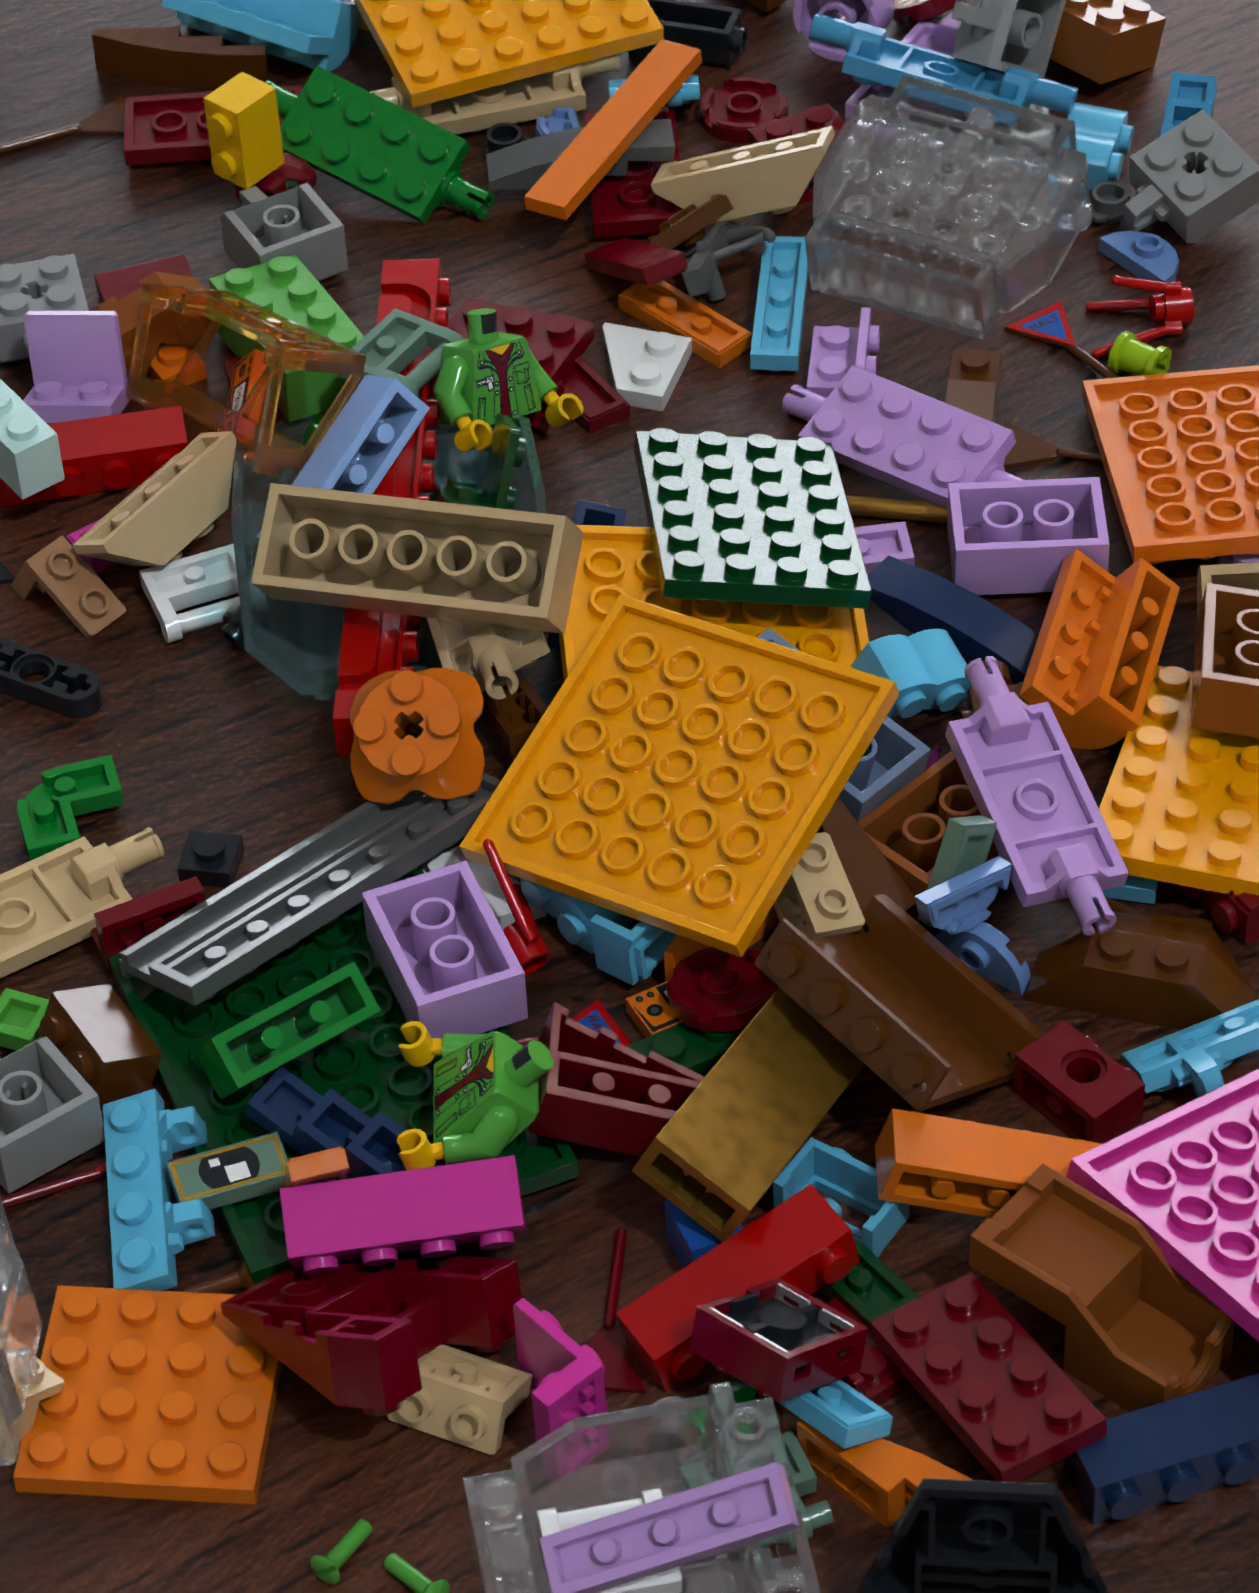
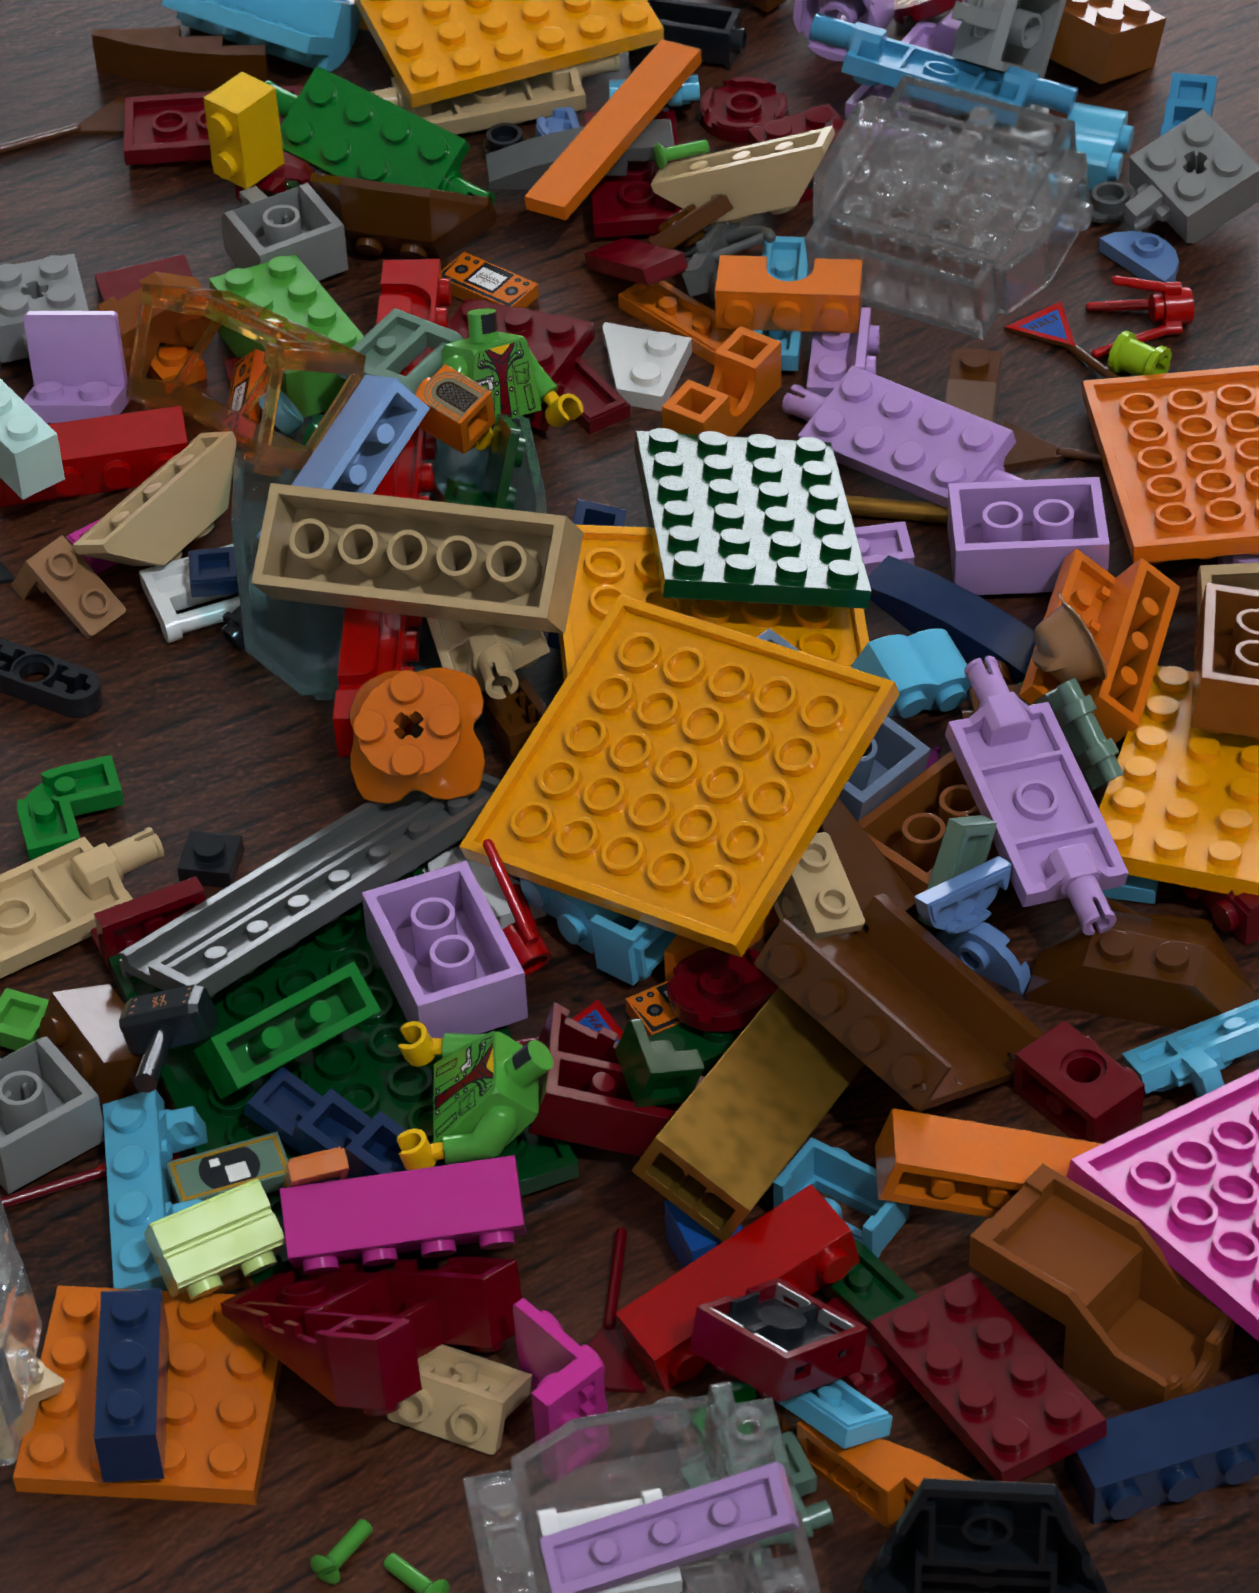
none -> dark blue brick [94,1288,169,1482]
none -> black piece [119,984,218,1093]
none -> yellowish green brick [144,1179,286,1300]
none -> dark blue tile [188,546,242,598]
none -> medium azure tile [258,387,304,436]
none -> reddish brown wedge [310,173,498,261]
none -> orange brick [415,364,496,454]
none -> tile [441,252,539,308]
none -> dark green panel [615,1019,704,1108]
none -> bright green piece [653,139,709,170]
none -> orange arch [662,326,781,437]
none -> orange arch [715,255,863,333]
none -> medium nougat piece [1031,593,1107,684]
none -> sand green plate [1032,677,1124,792]

